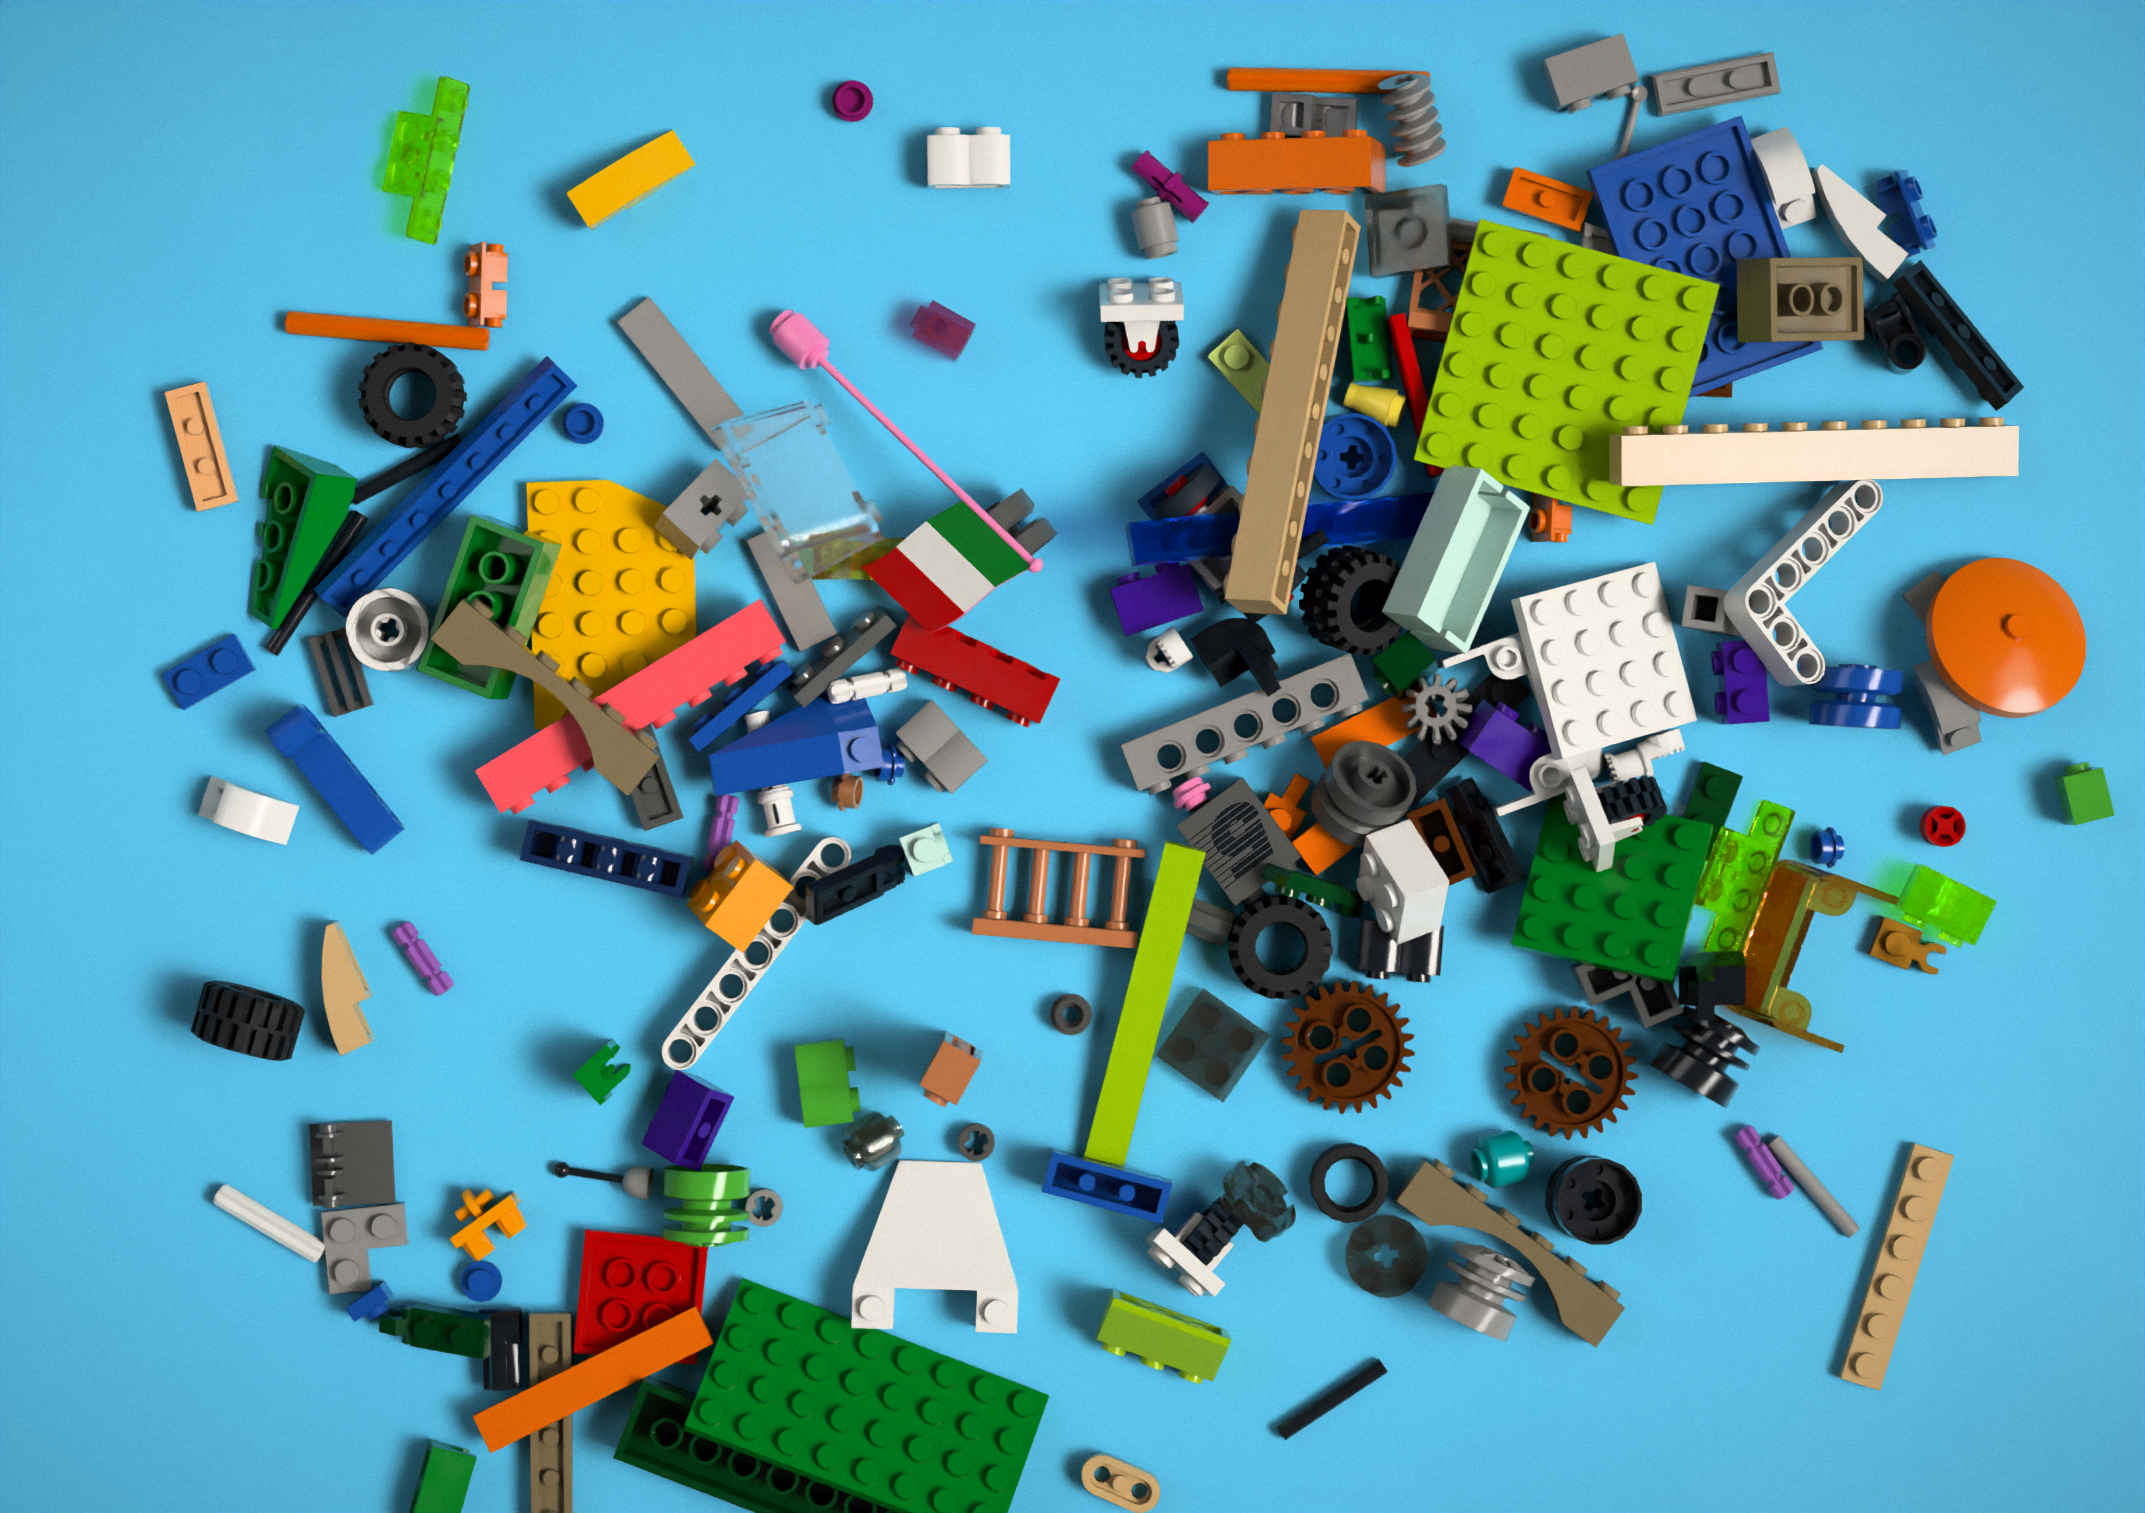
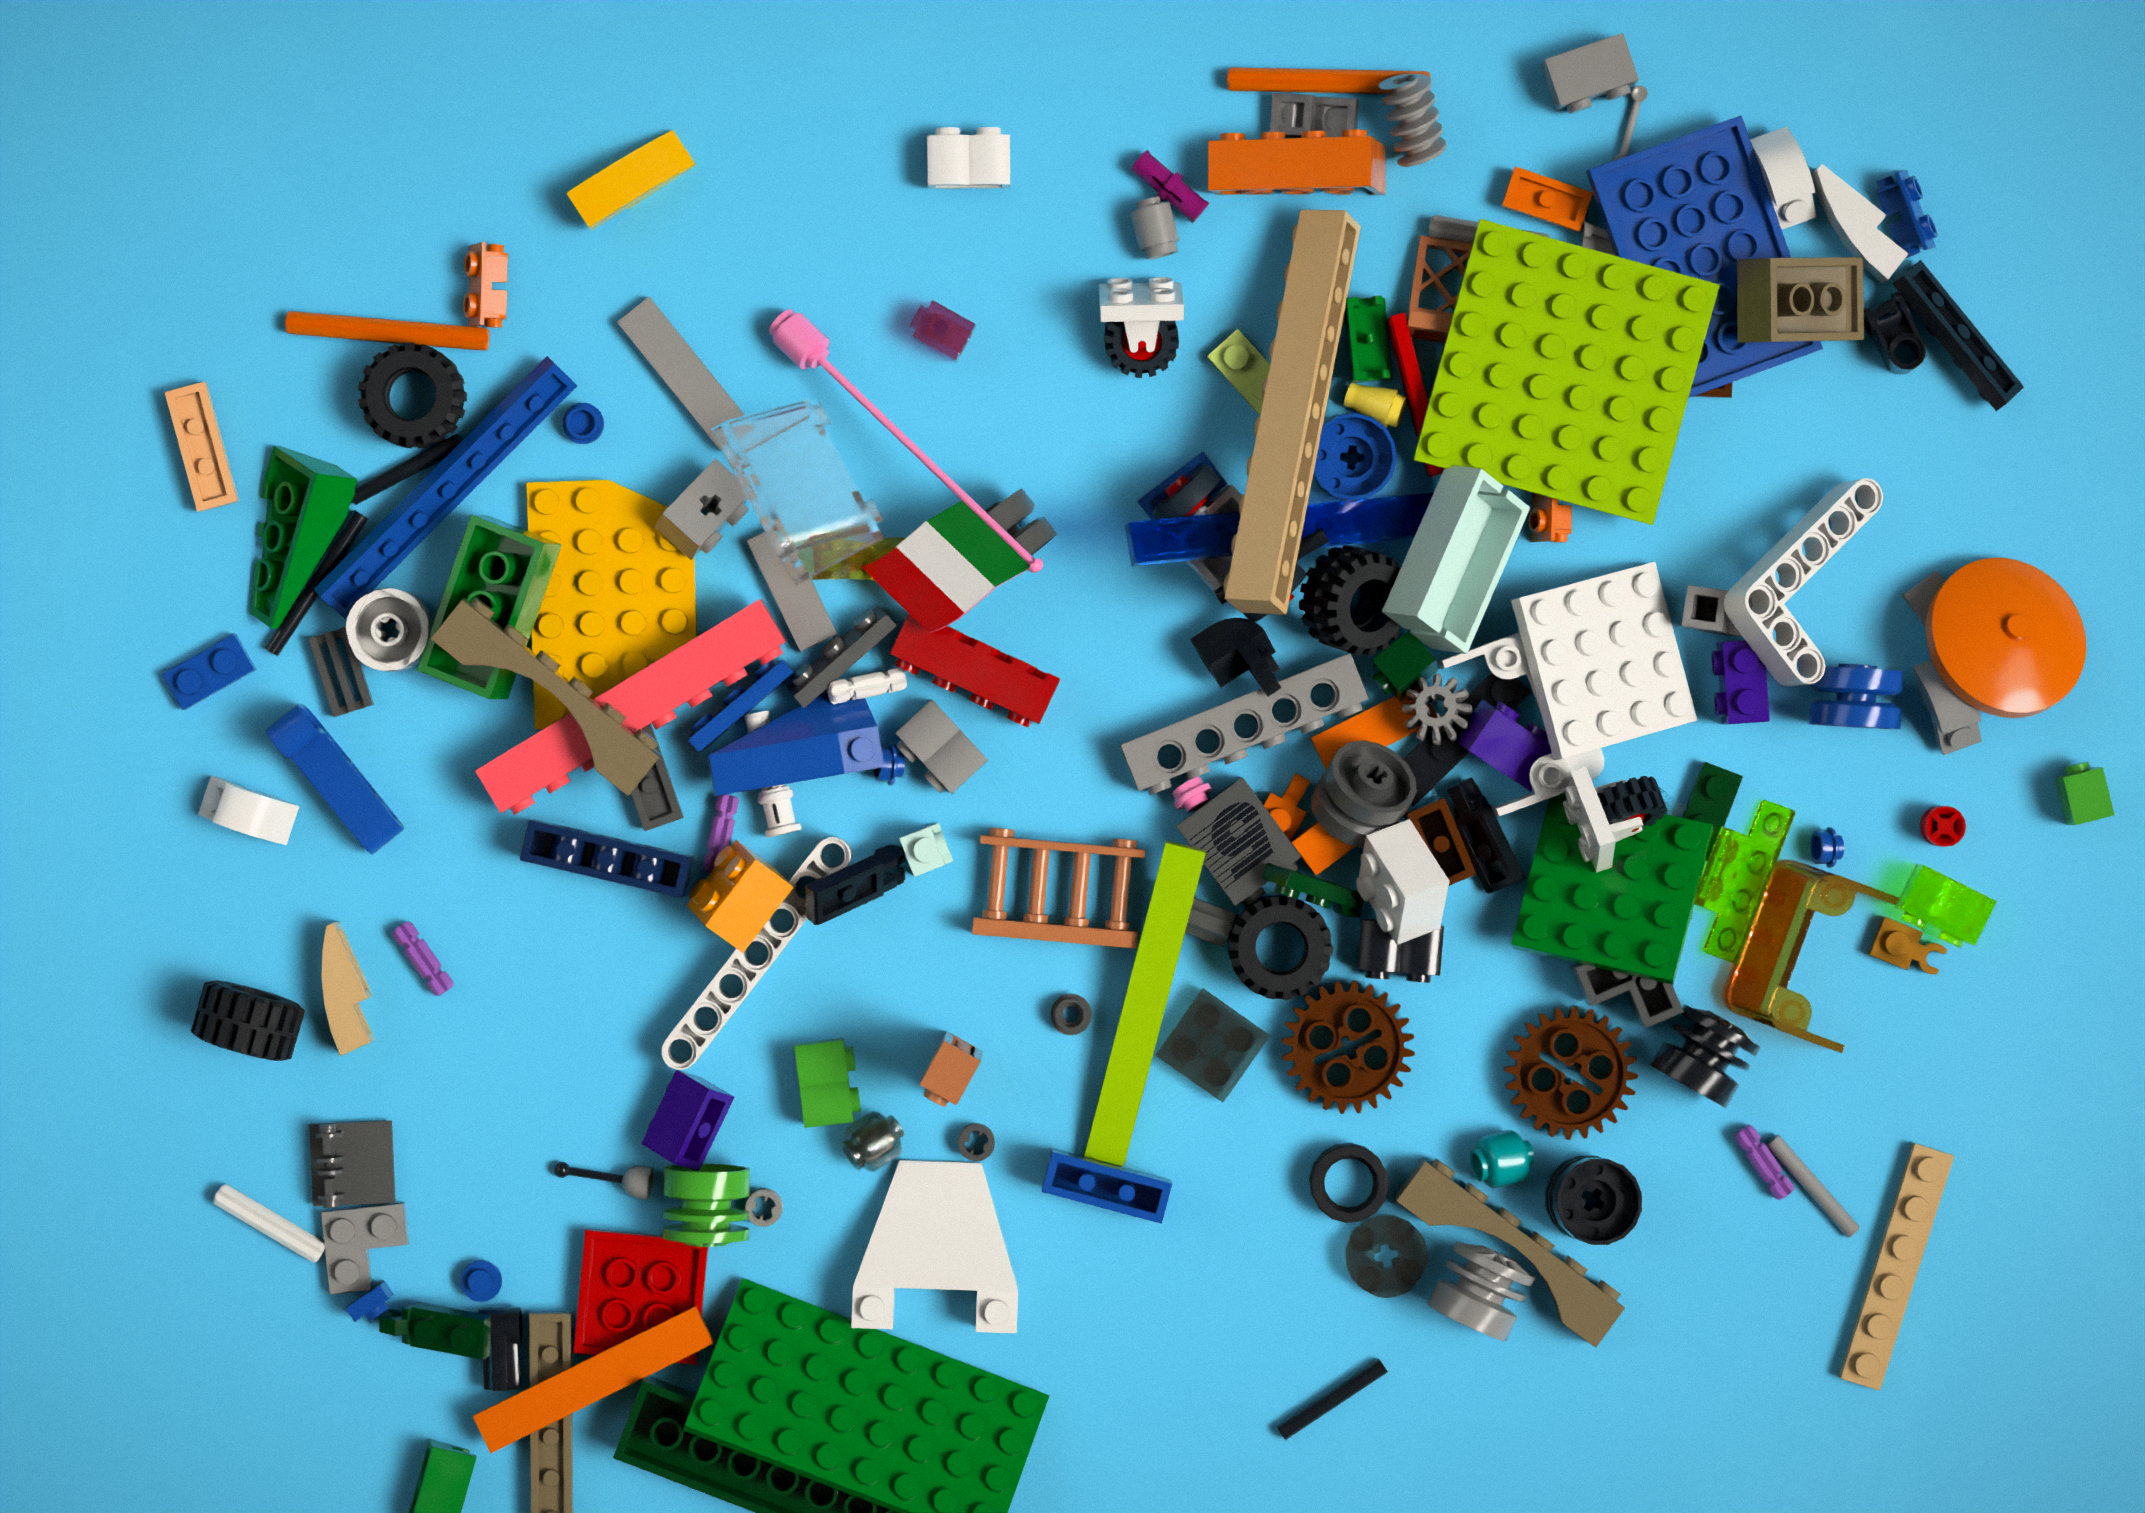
clear neon green bracket [382,76,470,245] -> none
light orange hips [450,1188,527,1262] -> none
green hinge [573,1040,631,1105] -> none
medium nougat plate [831,773,864,811] -> none
magenta plate [832,80,873,122] -> none
tan plate [1081,1453,1160,1513] -> none
lime slope [1096,1289,1231,1384] -> none
dark purple brick [1109,559,1204,637] -> none
plate [1144,1196,1247,1297] -> none
white connector [1146,627,1193,673] -> none
clear smoke plate [1220,1161,1296,1243] -> none
clear smoke plate [1364,183,1454,279] -> none
white connector [1603,728,1686,783] -> none
brick [1609,417,2019,486] -> none
light grey tile [1651,52,1781,117] -> none
black brick [1678,951,1746,1020] -> none

